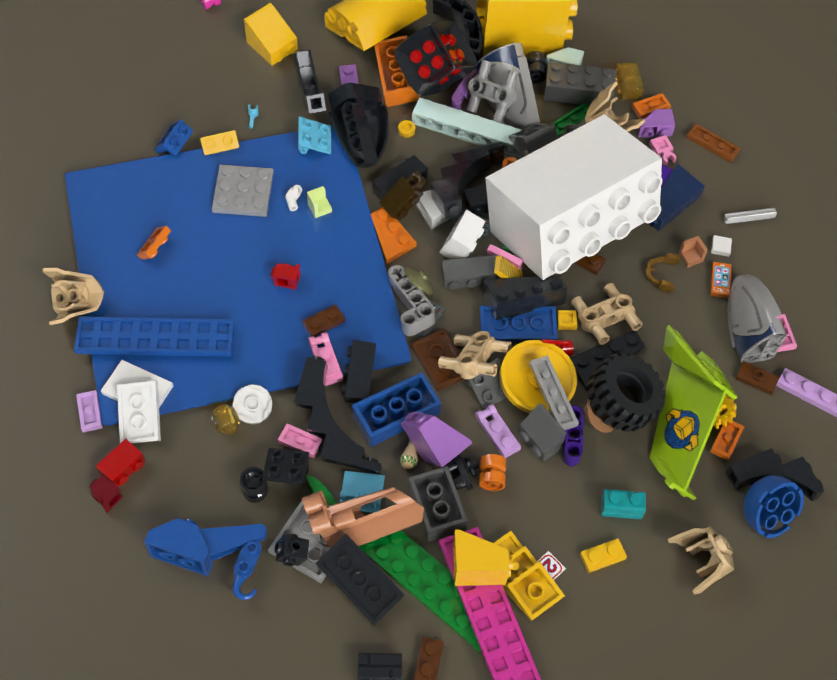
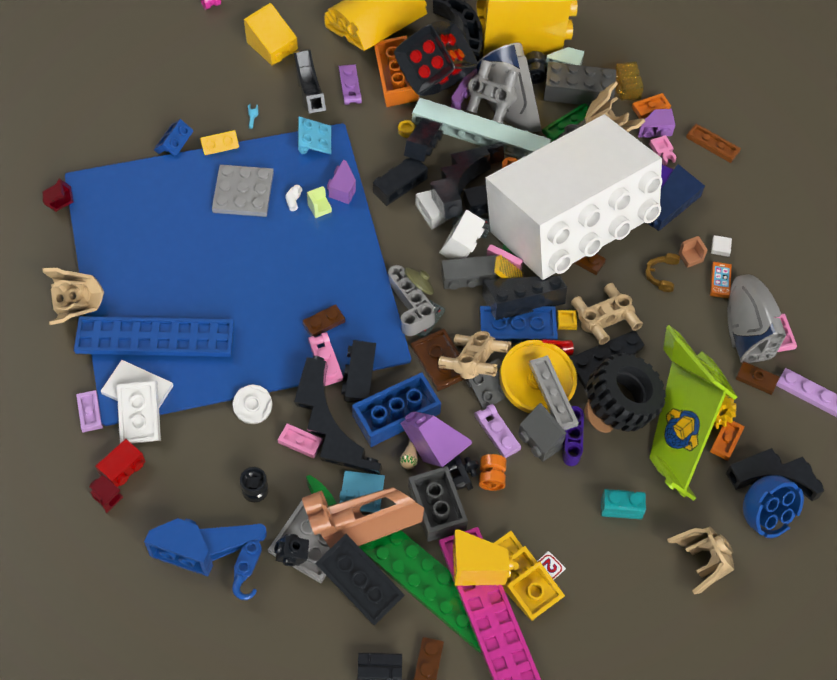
orange plate [136,226,171,260] -> none
clear yellow head [211,404,240,435] -> none
black bracket [263,448,309,484] -> none
red brick [271,263,301,290] -> none
black panel [328,83,389,168] -> none
orange wing [371,207,417,264] -> none
dark brown brick [379,171,426,220] -> none
dark grey slope [509,123,559,157] -> none
yellow plate [580,538,627,573] -> none
light grey axle [724,207,777,224] -> none
none -> dark red window [42,178,74,212]
none -> medium lavender slope [327,160,356,204]
none -> black brick [404,118,444,162]

